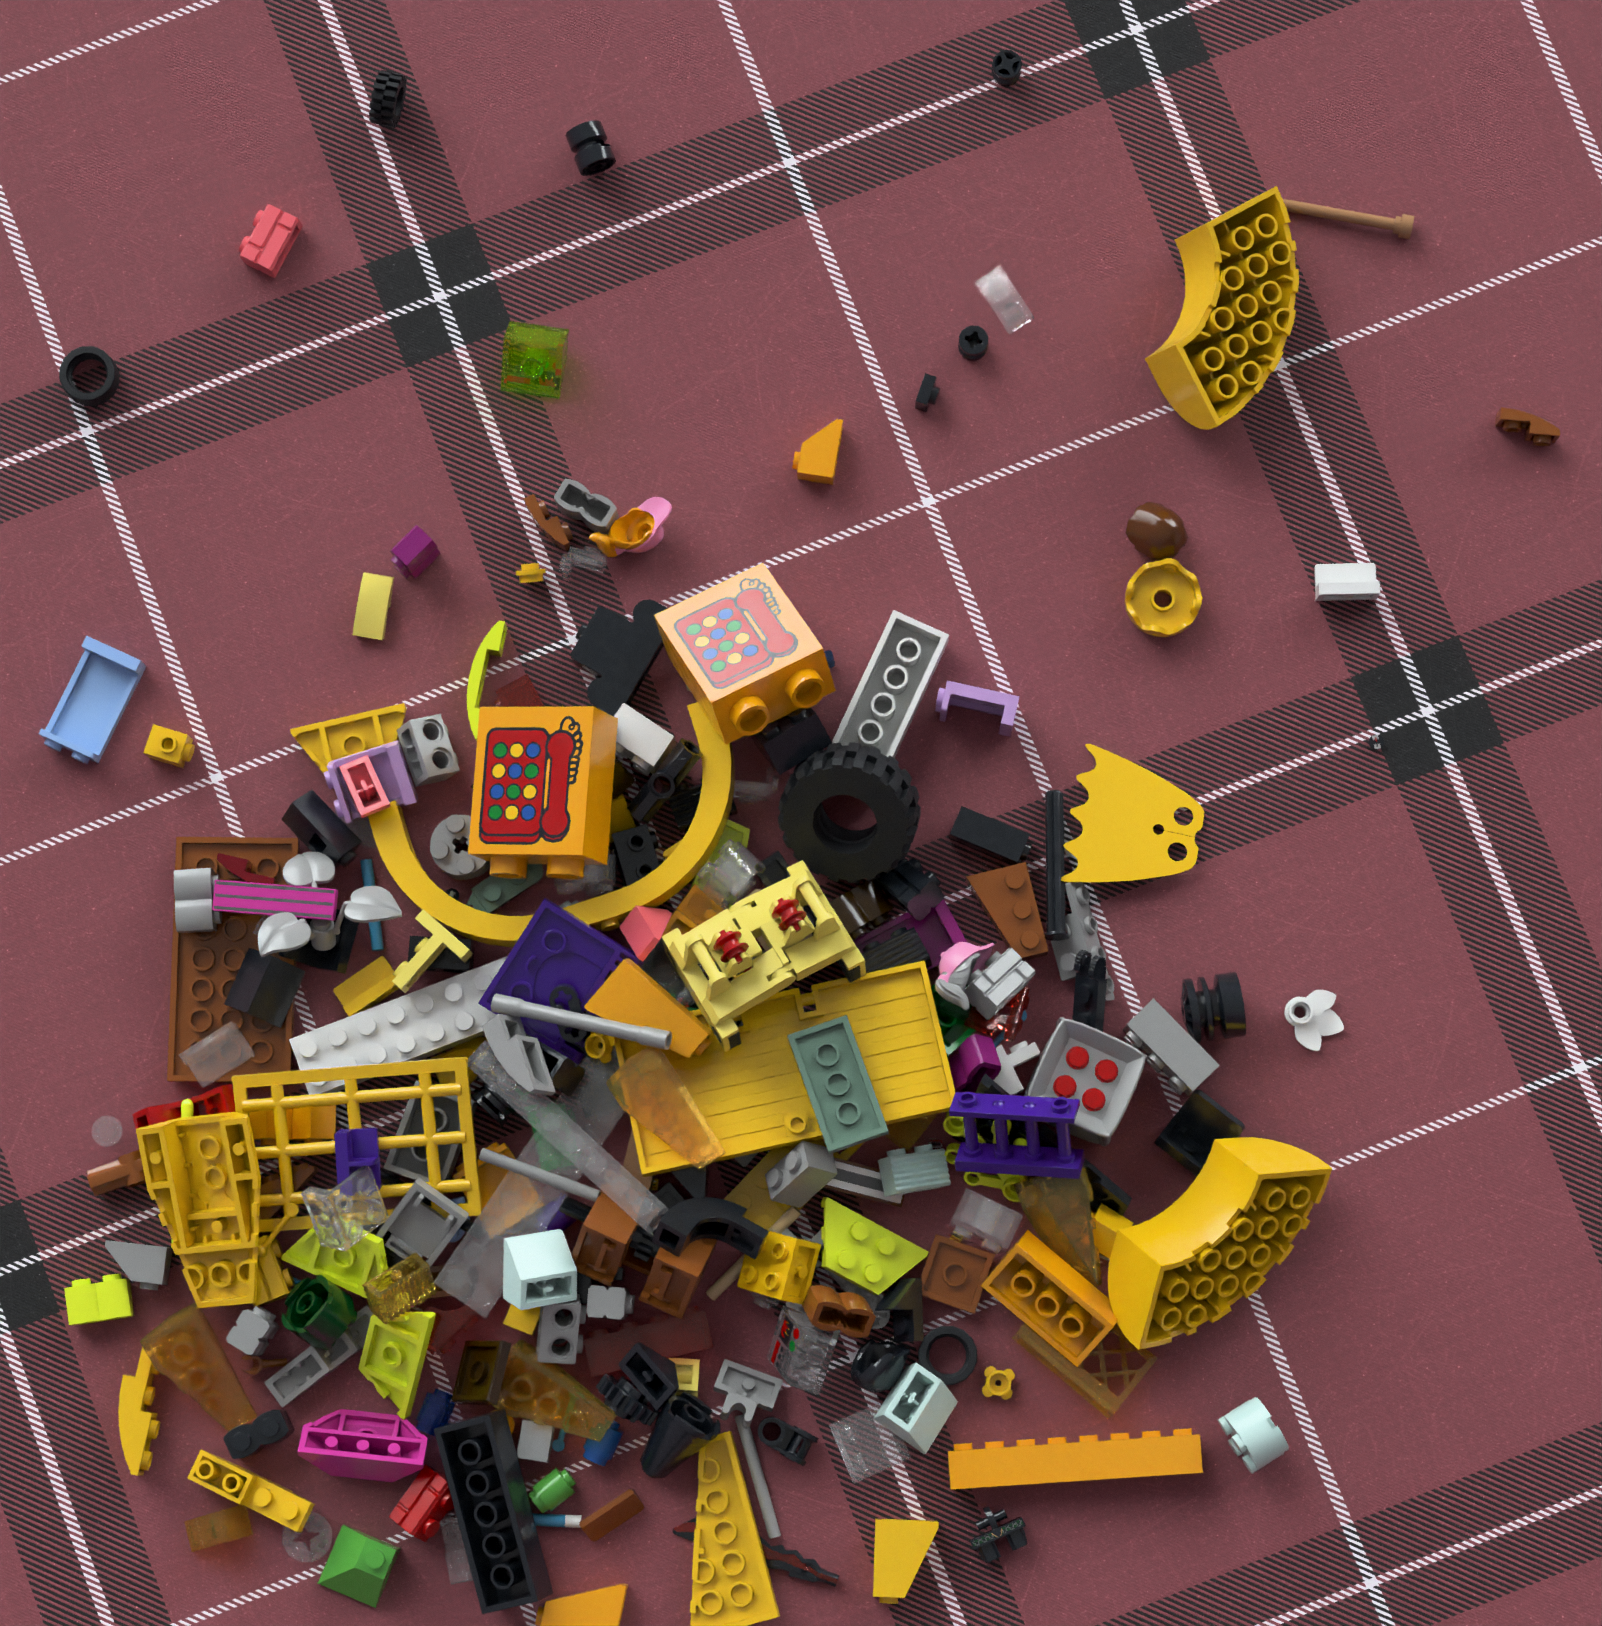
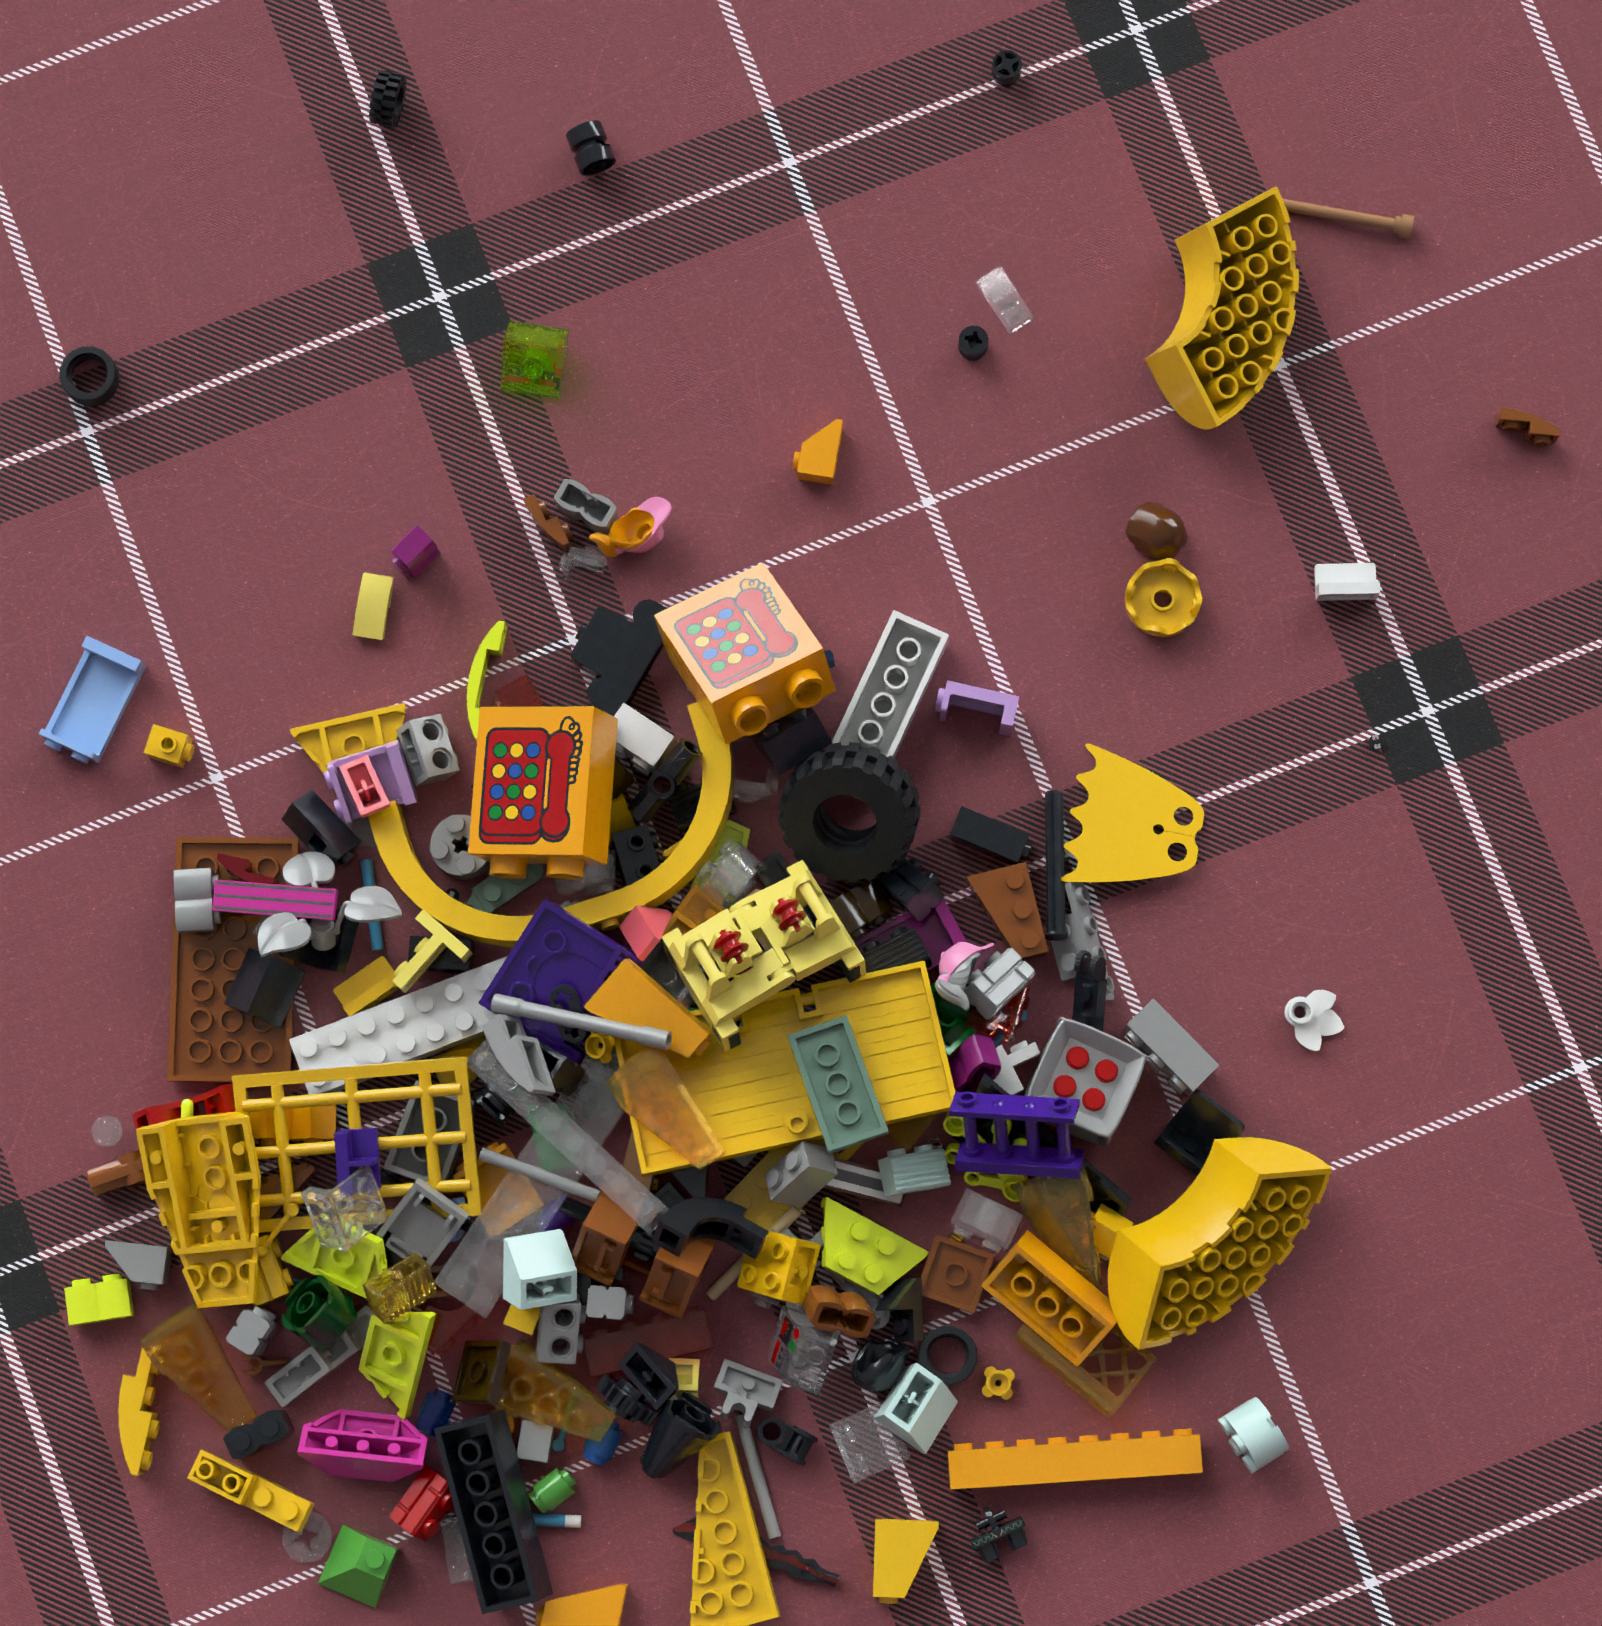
clear panel [179,1021,255,1087] -> none
clear yellow slope [184,1505,253,1552] -> none
coral brick [239,204,303,278] -> none
yellow plate [515,563,546,583] -> none
dark orange slope [579,1488,645,1542] -> none
black plate [915,373,940,412] -> none
black wheel [1180,972,1246,1043] -> none

